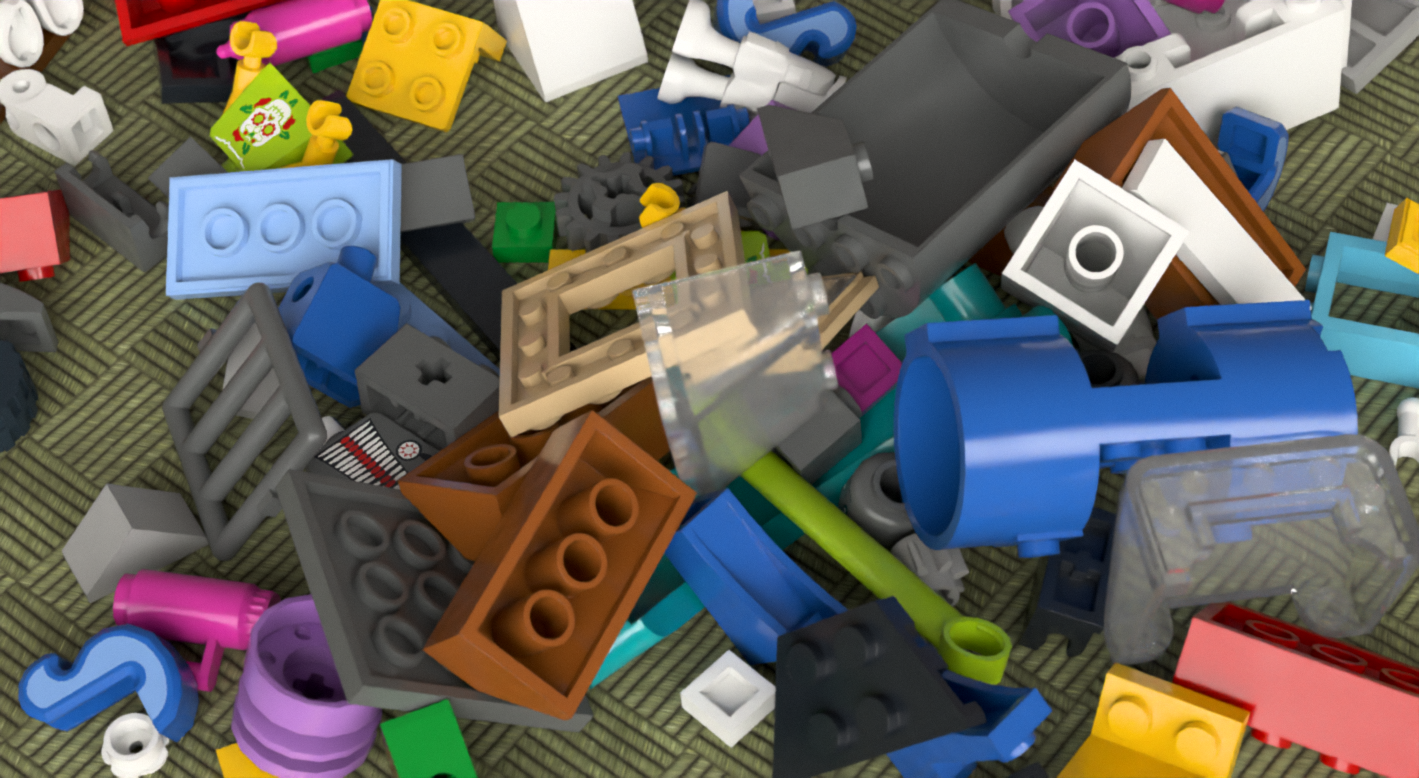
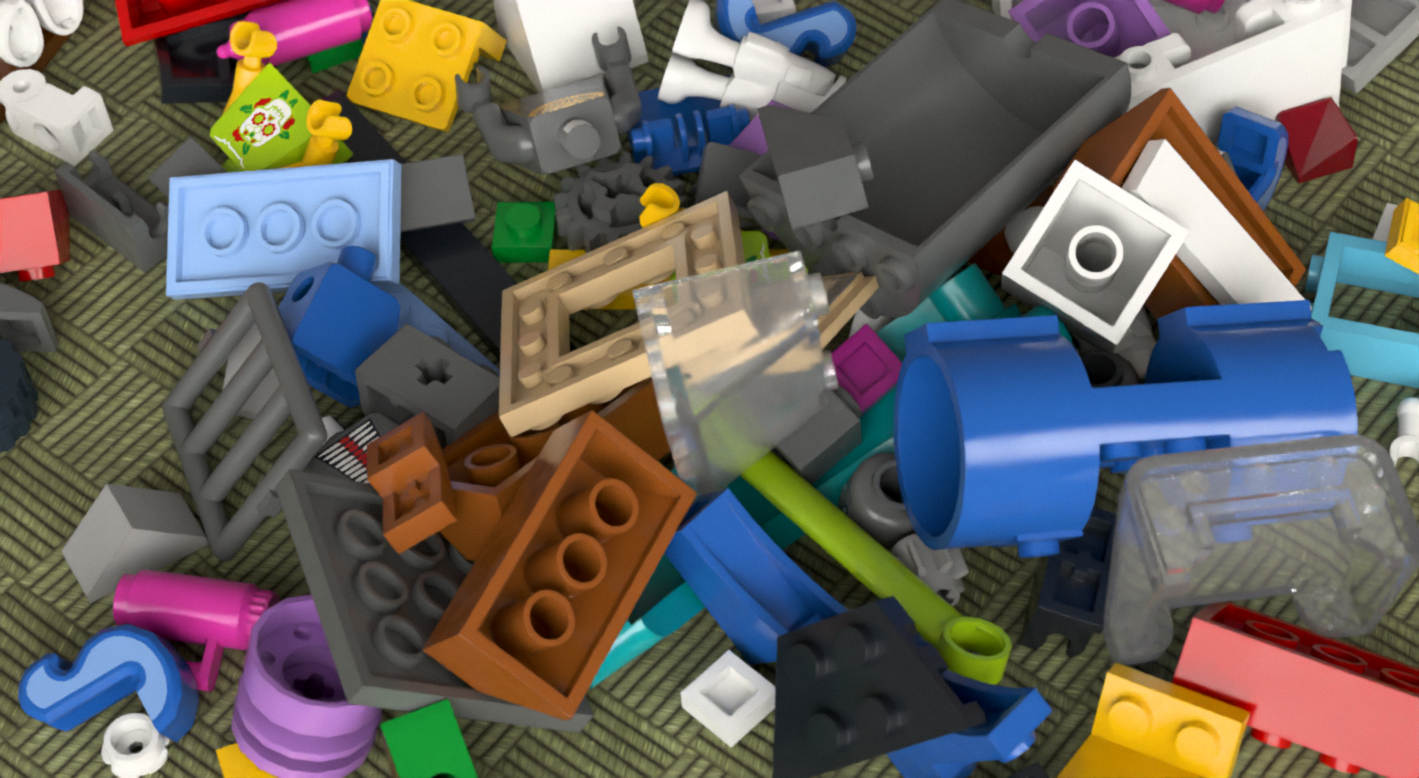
none -> dark orange slope [367,412,457,554]
none -> dark grey torso [455,27,642,175]
none -> dark red slope [1275,97,1358,184]

